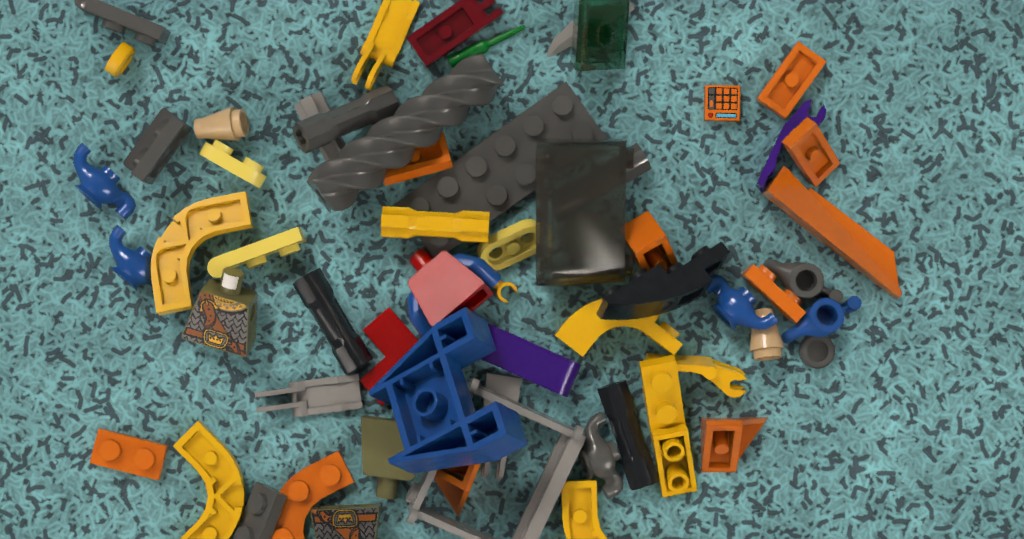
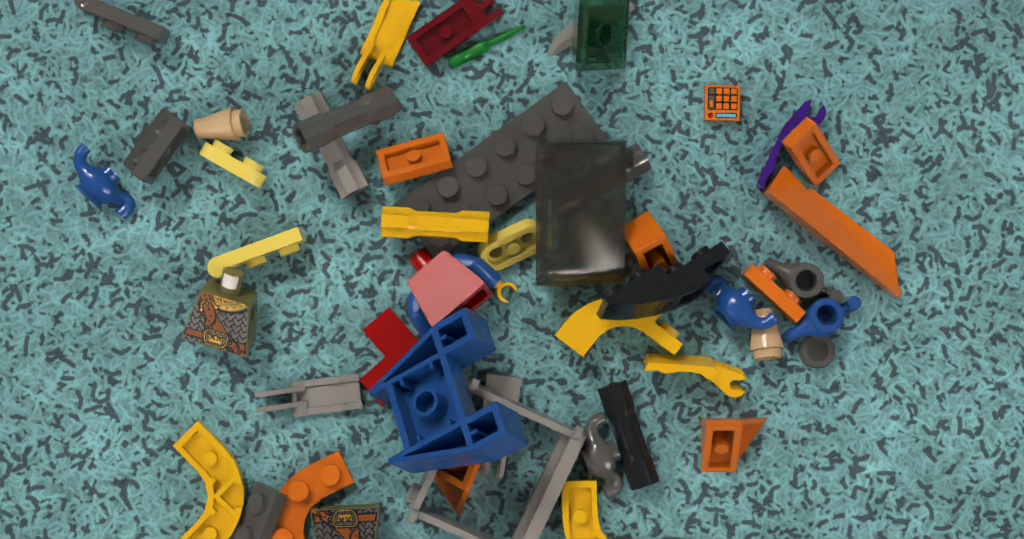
orange plate [90,428,169,480] -> none
yellow tile [104,42,136,78] -> none
blue piece [109,225,153,293] -> none
yellow plate [151,191,253,316] -> none
black axle [293,268,373,375] -> none
dark grey piece [307,54,504,213] -> none
olive torso [361,415,416,499] -> none
dark purple beam [481,323,582,397] -> none
yellow slope [639,355,697,497] -> none
orange plate [756,41,827,120] -> none

